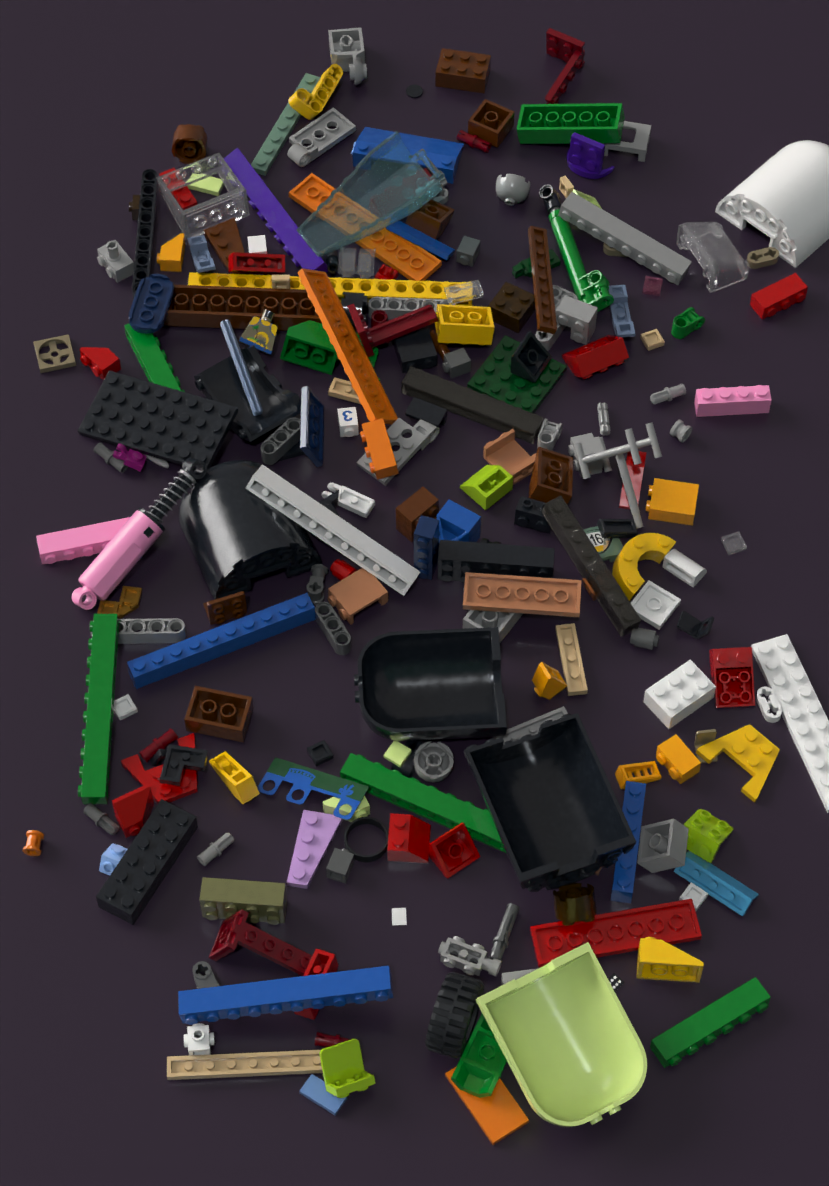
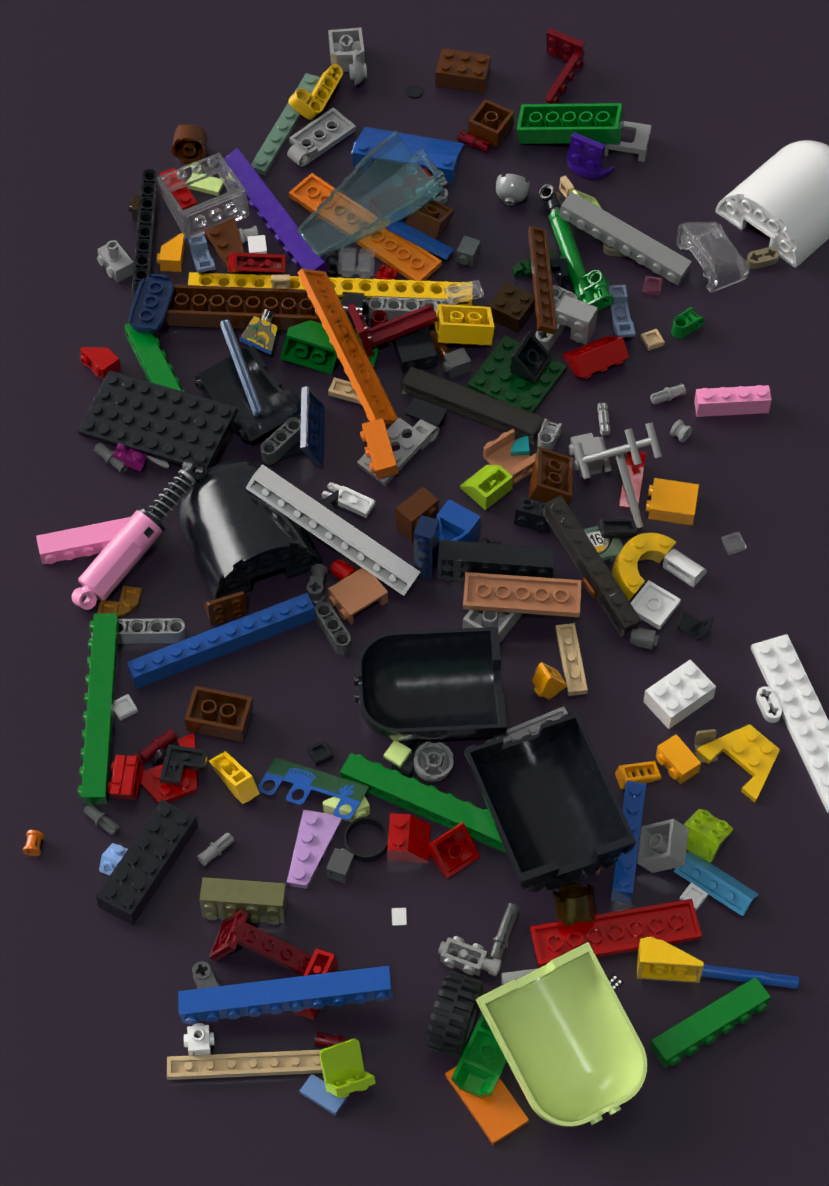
dark tan piece [33,334,76,373] -> none
red slope [112,783,154,838] -> none
white brick [337,407,359,437] -> none
red slope [709,647,755,708] -> none
red brick [750,273,808,319] -> none
none -> red brick [108,755,144,800]
none -> light grey bush [239,225,259,244]
none -> teal tile [511,436,530,456]
none -> black plate [550,255,569,290]
none -> blue axle [701,964,799,989]

